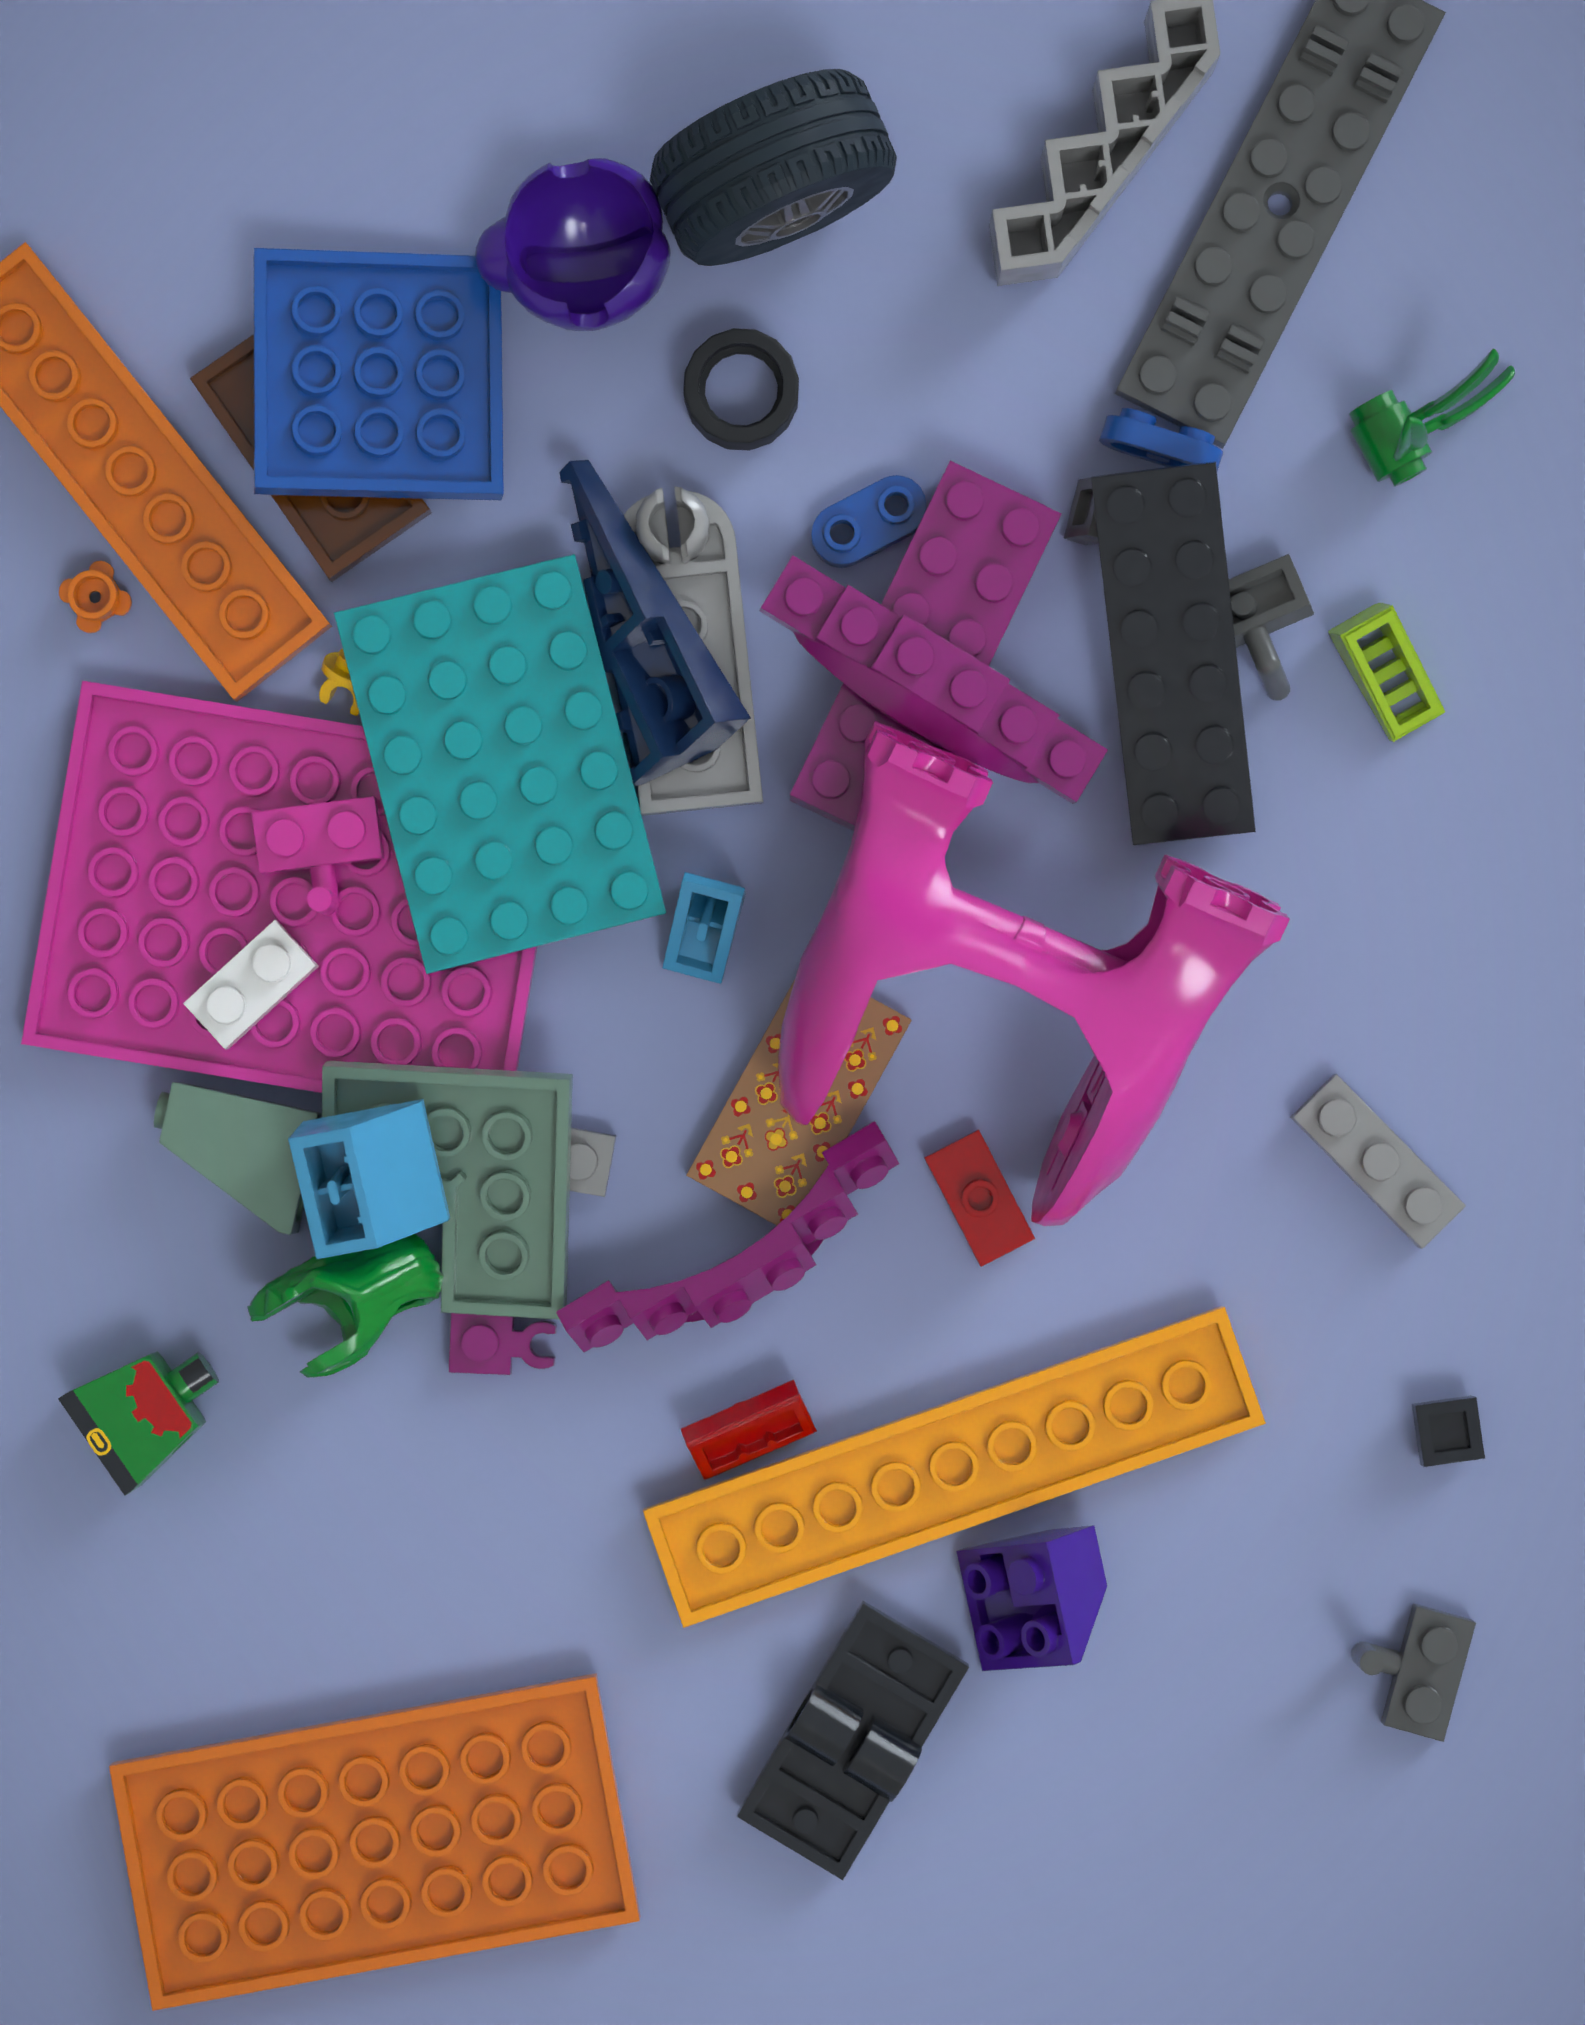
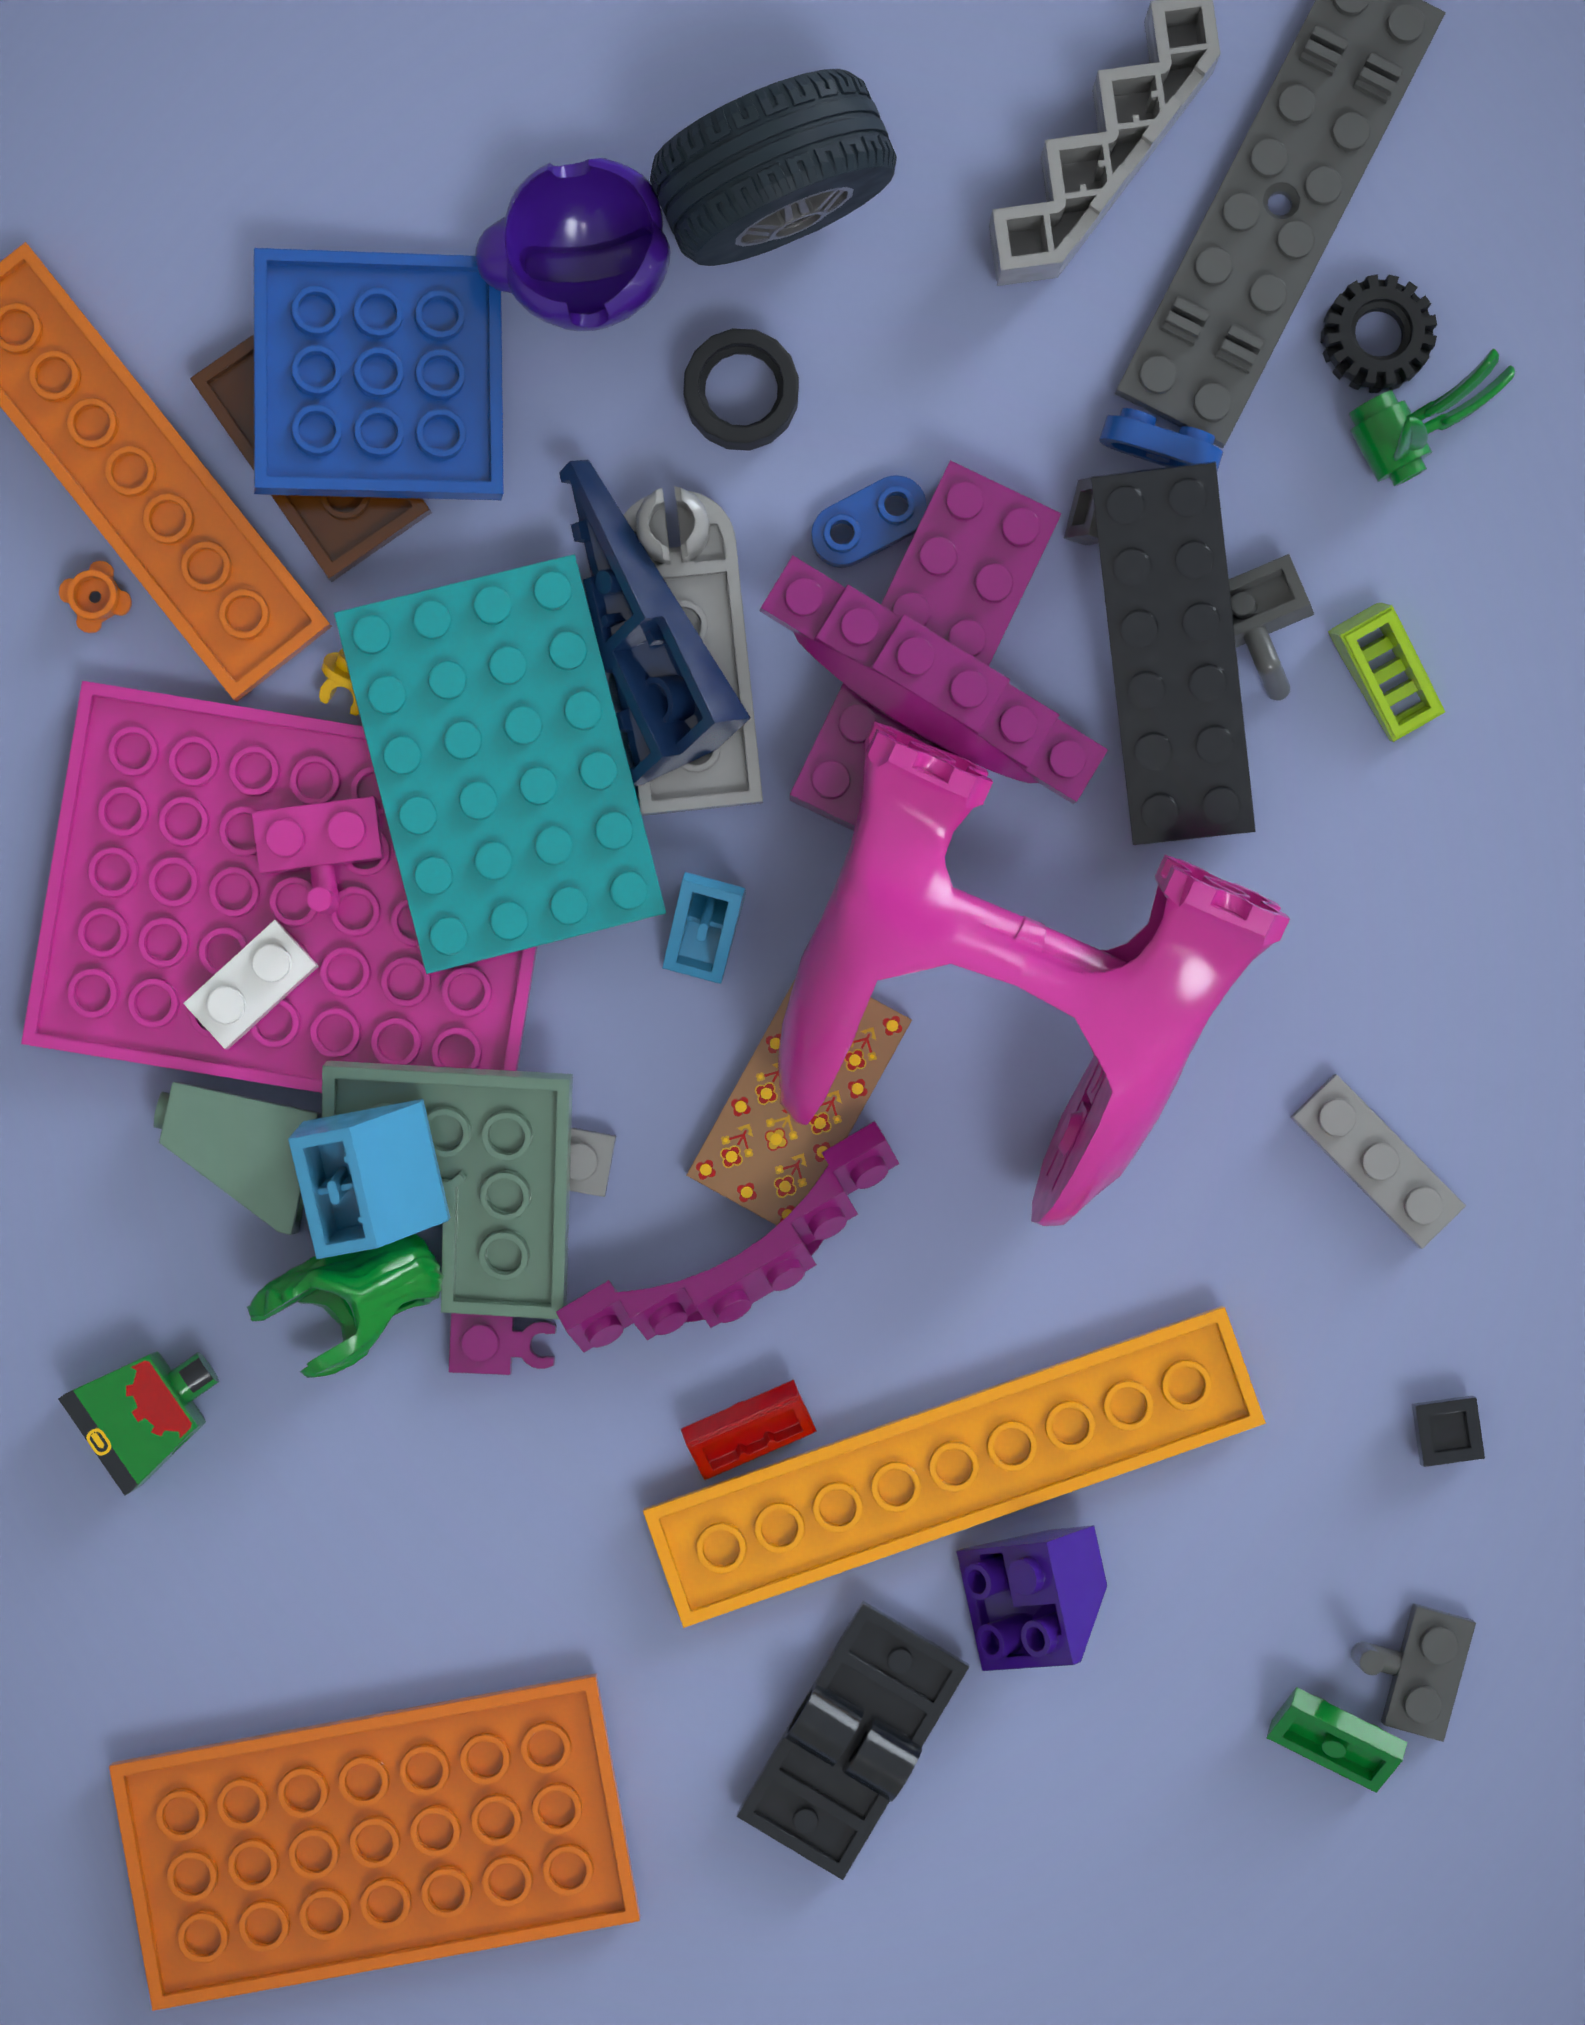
red plate [924,1130,1035,1267] -> none
none -> green plate [1266,1687,1408,1793]
none -> black tyre [1320,274,1437,393]

